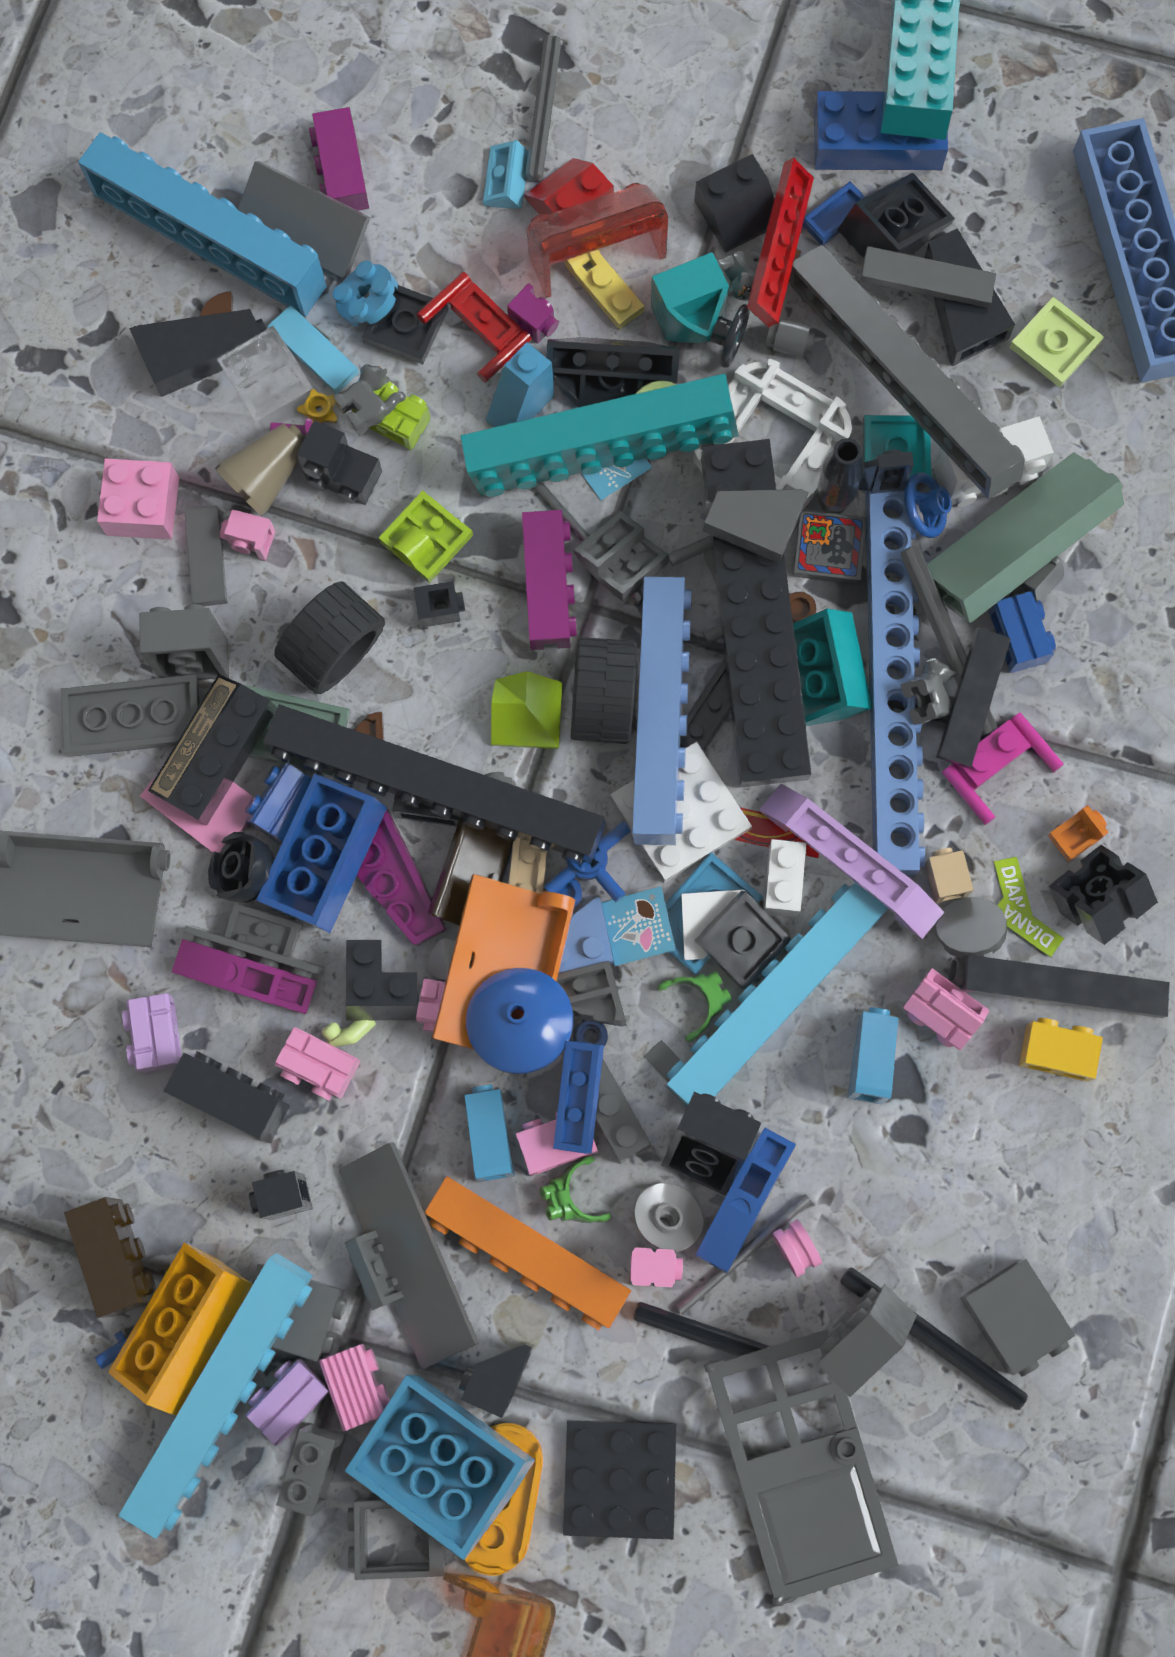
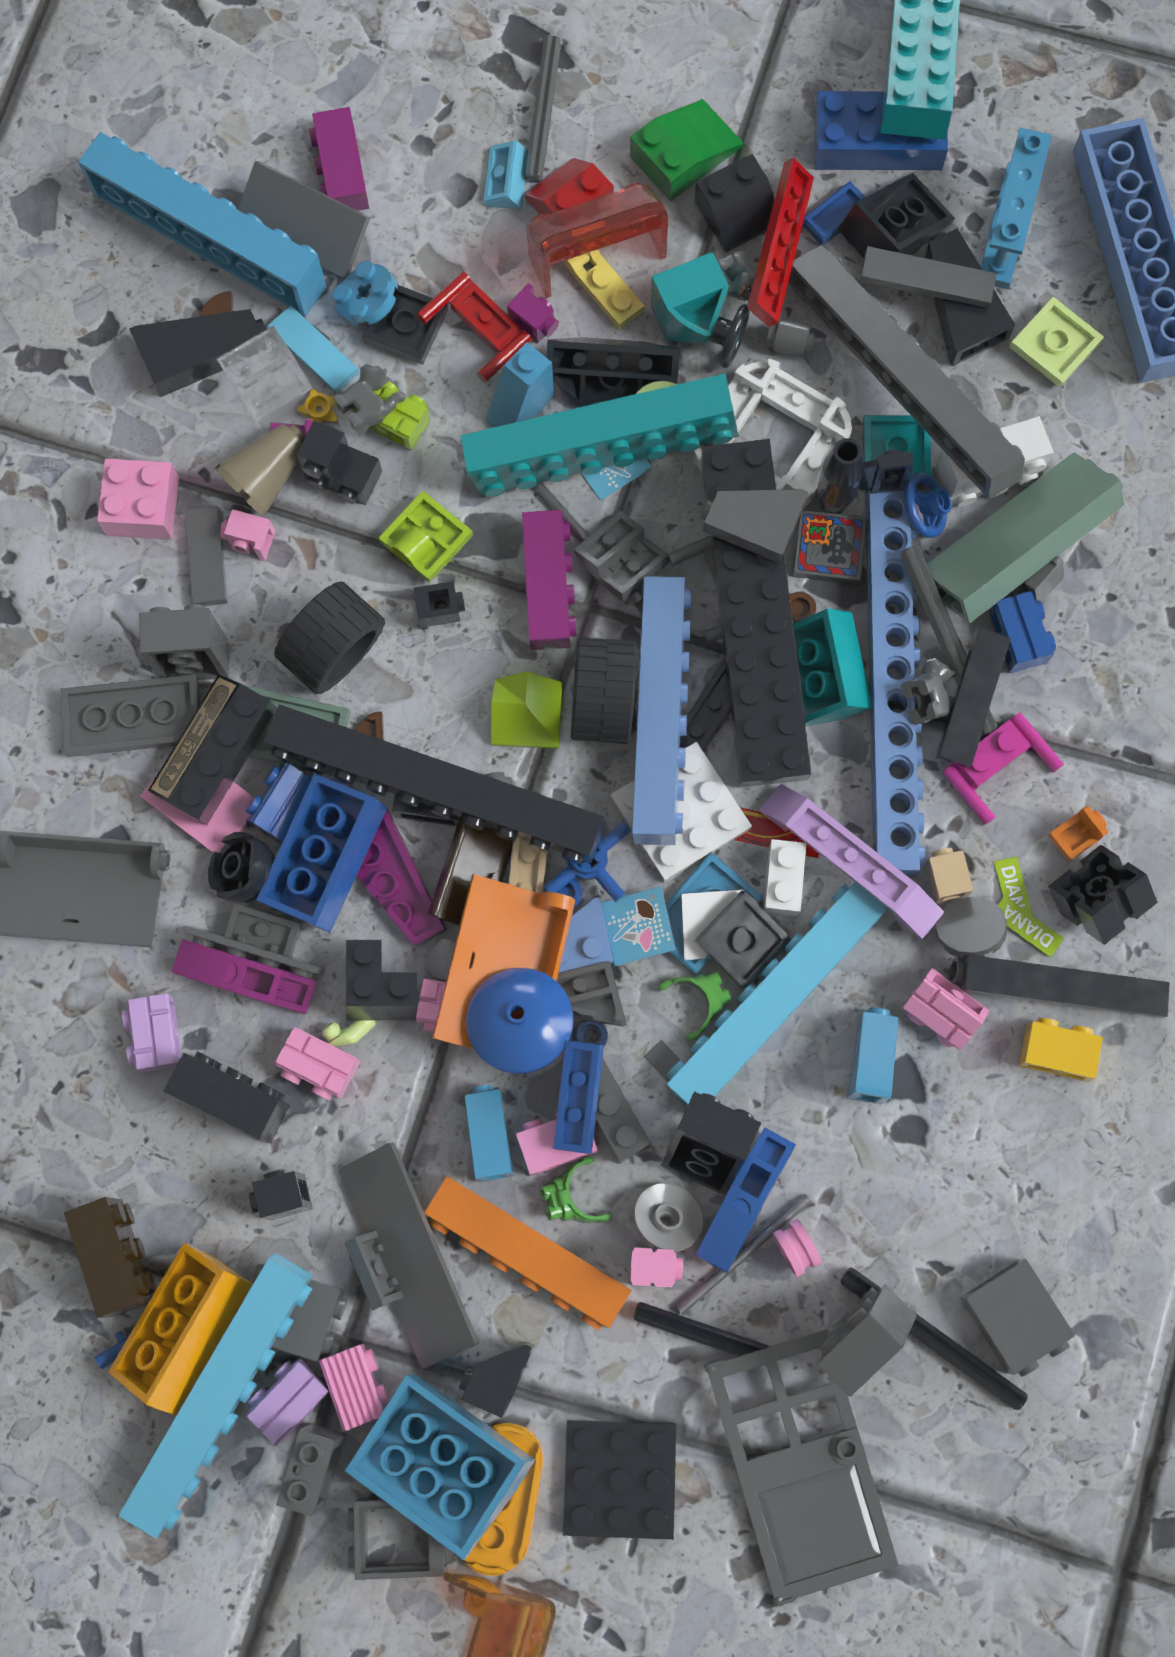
none -> green slope [630,99,744,202]
none -> dark azure fence [981,127,1052,289]

